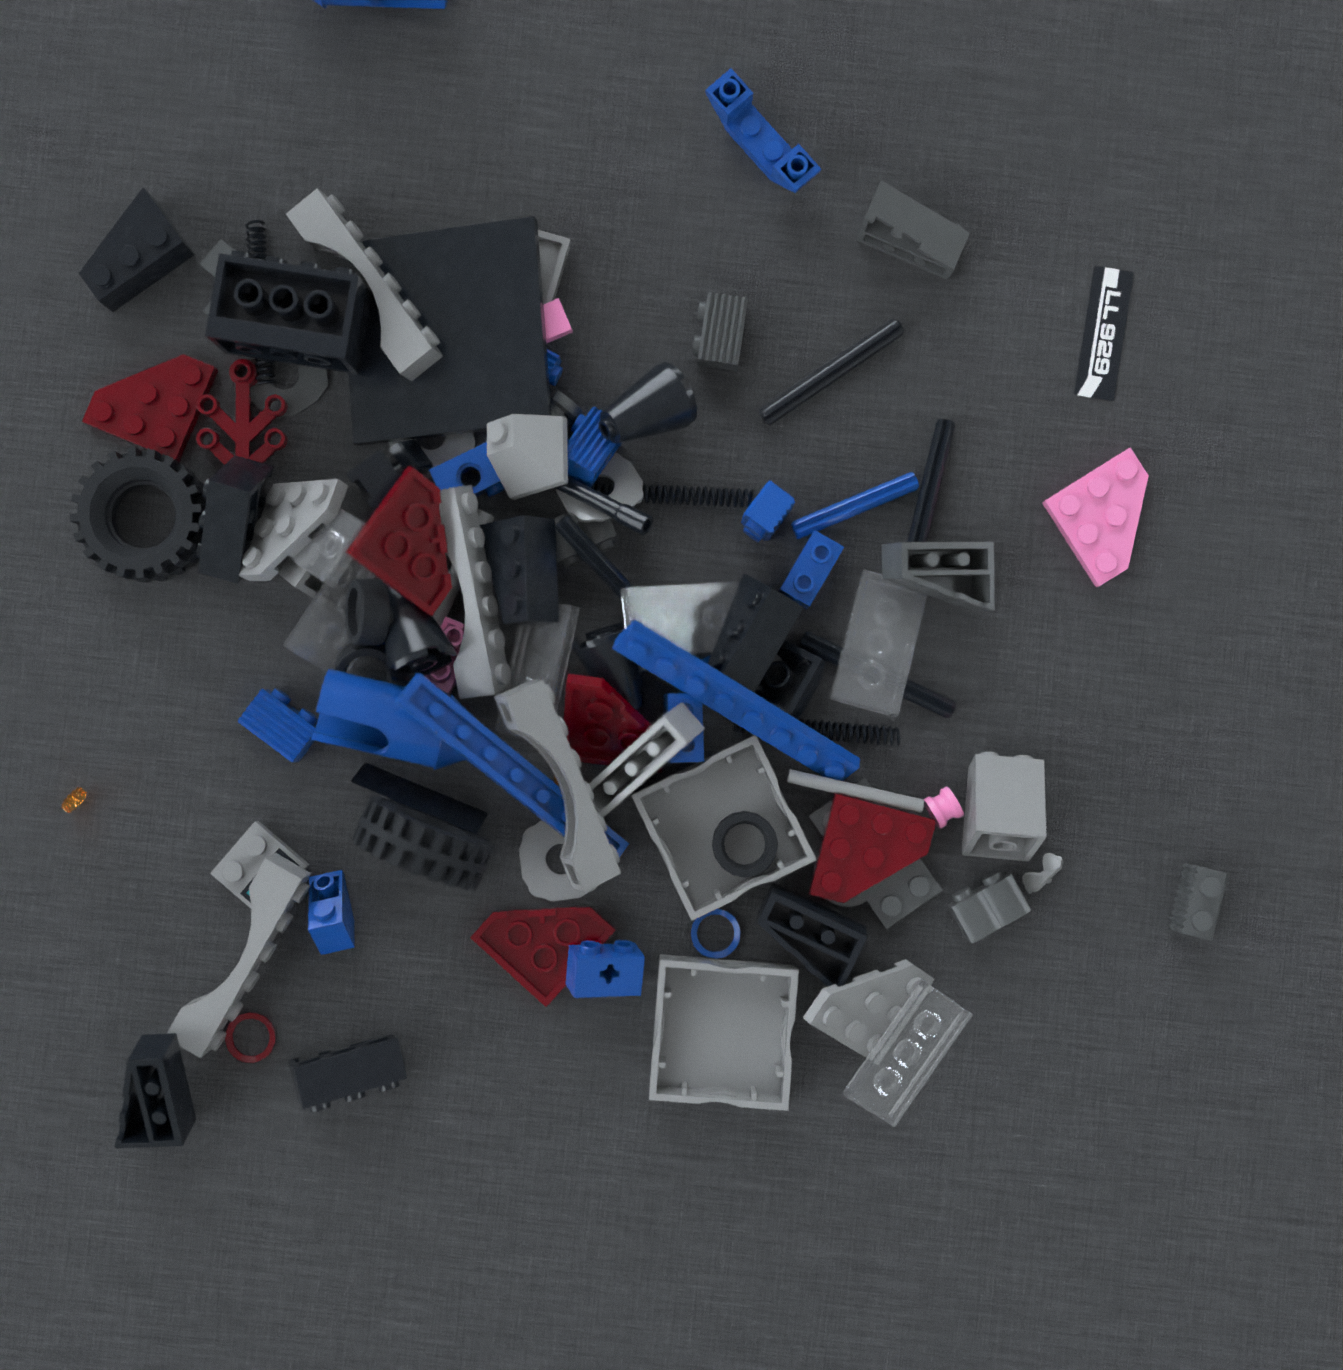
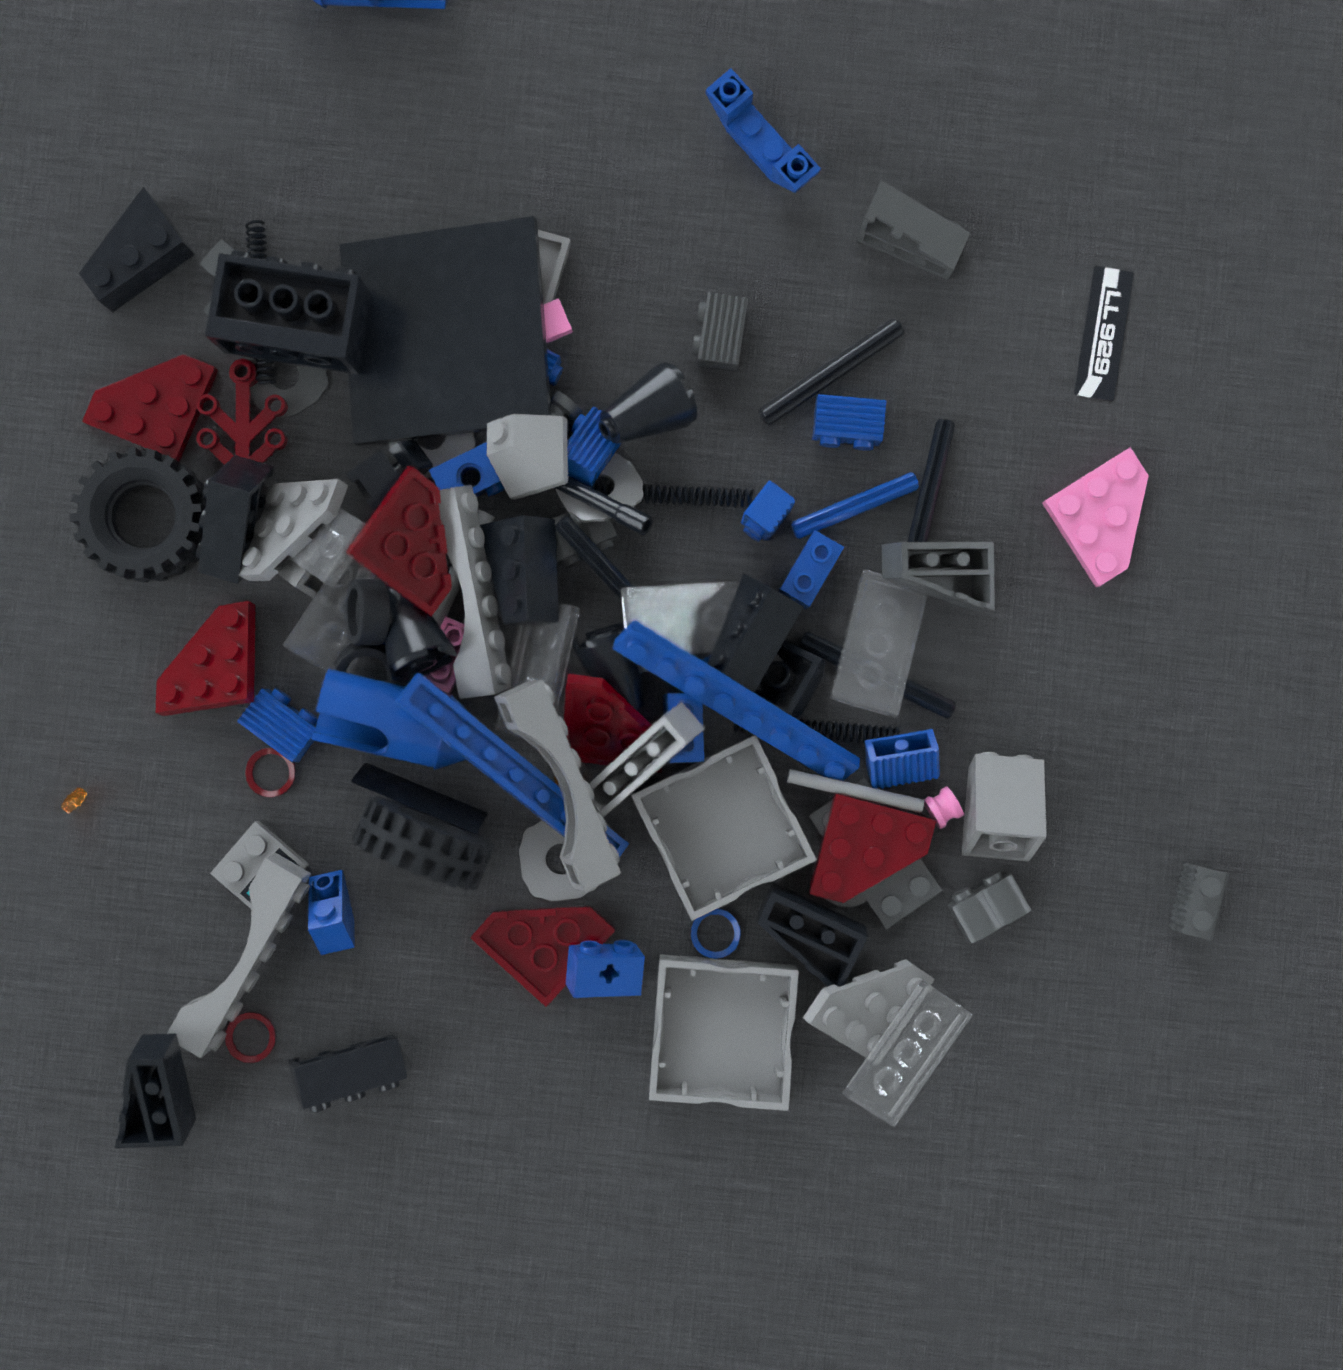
light grey arch [286,188,443,381] -> none
black tyre [712,811,778,878] -> none
light grey piece [1022,853,1063,894] -> none
none -> dark red plate [155,601,256,716]
none -> dark red piece [245,748,296,797]
none -> blue brick [812,394,886,451]
none -> blue brick [864,729,940,789]

